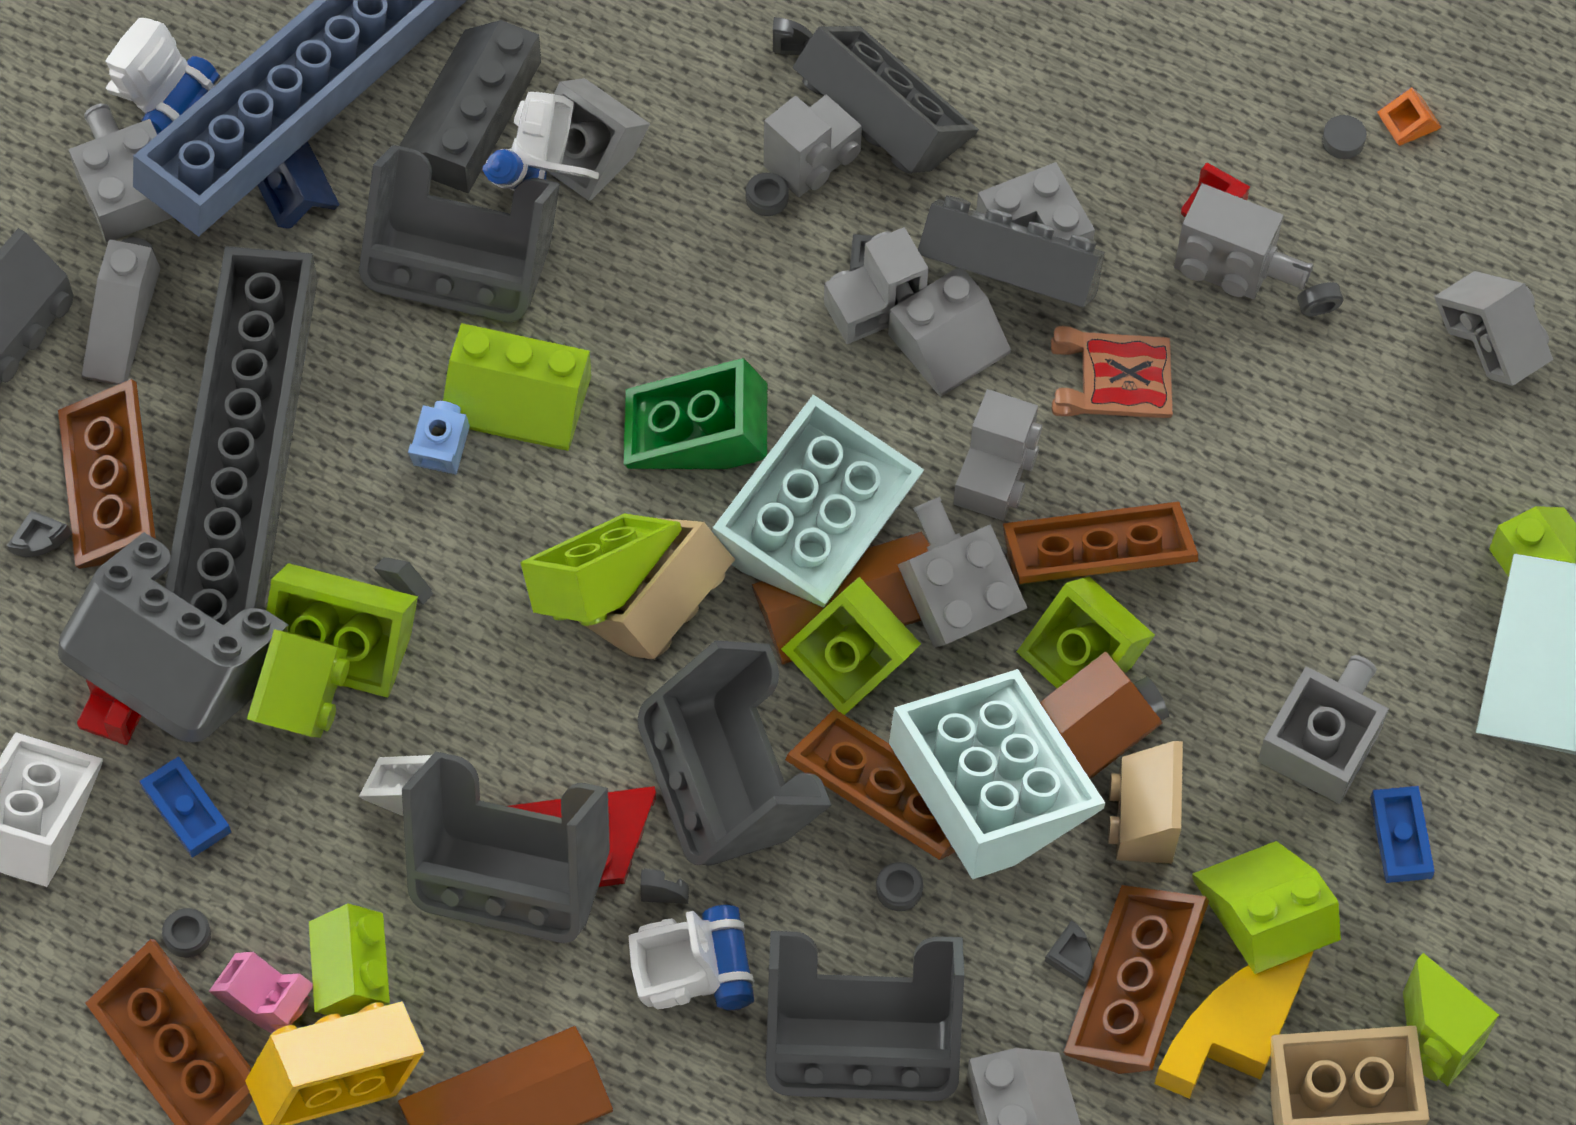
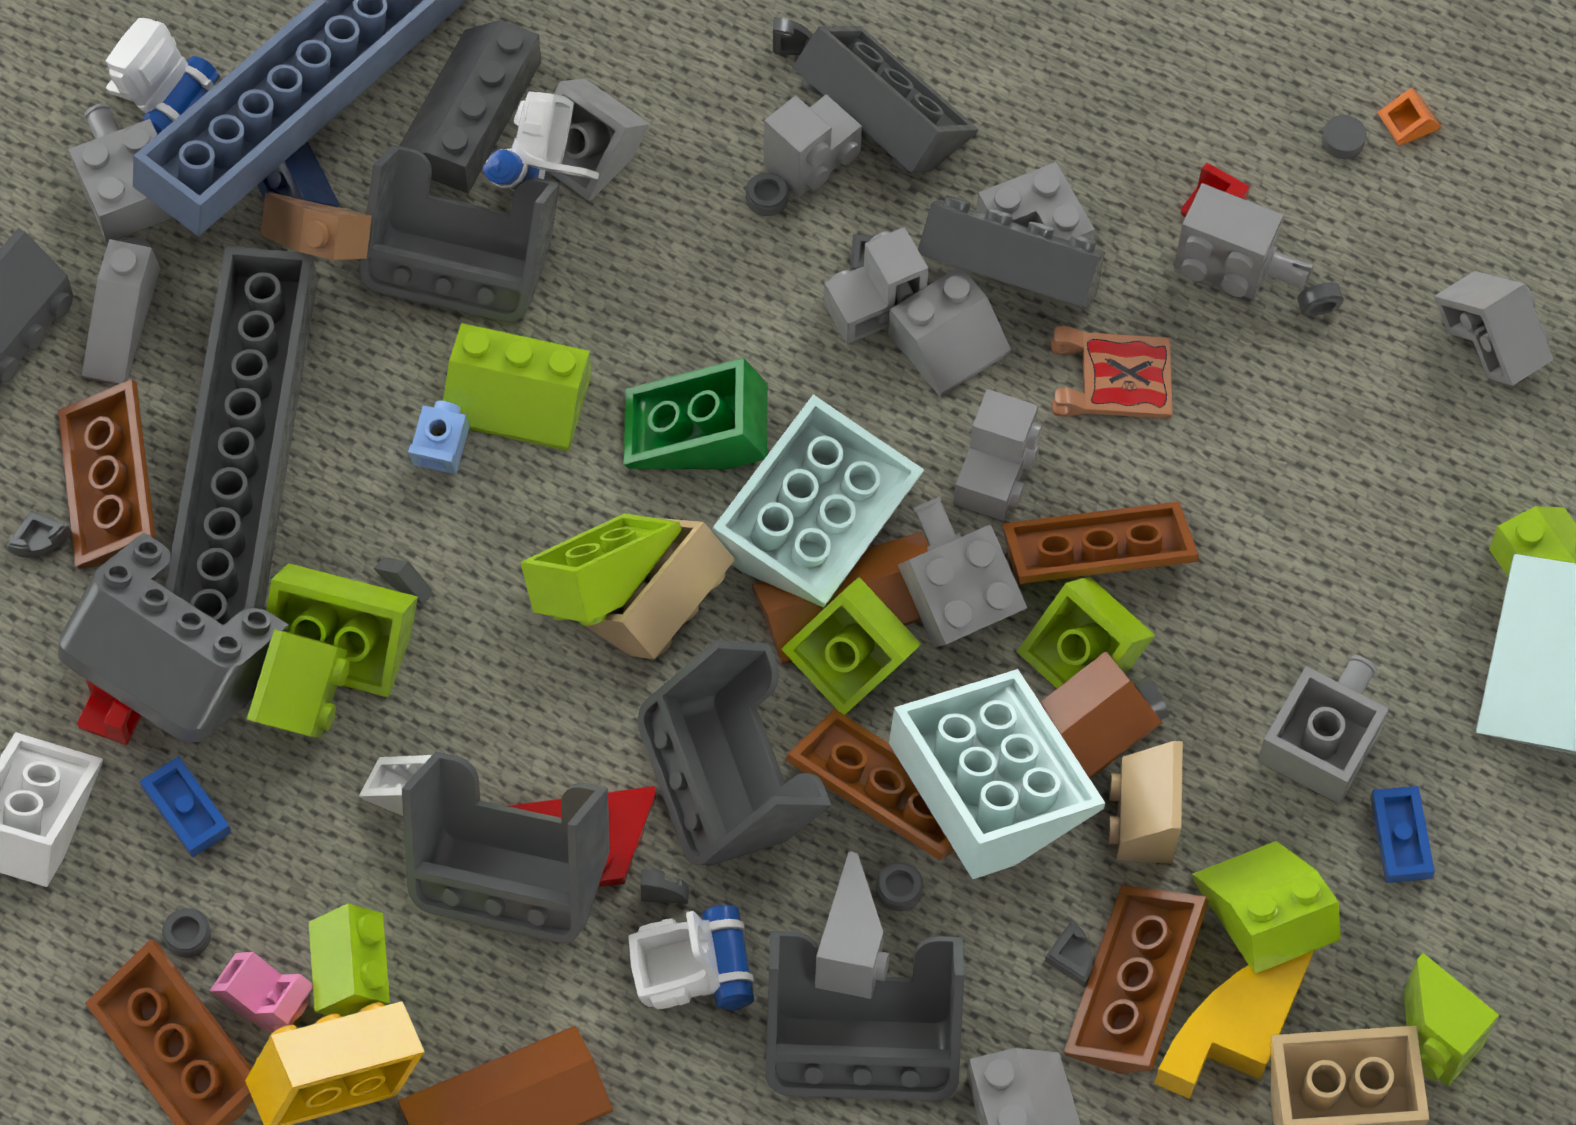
none -> medium nougat slope [260,193,372,260]
none -> light grey slope [815,852,890,999]

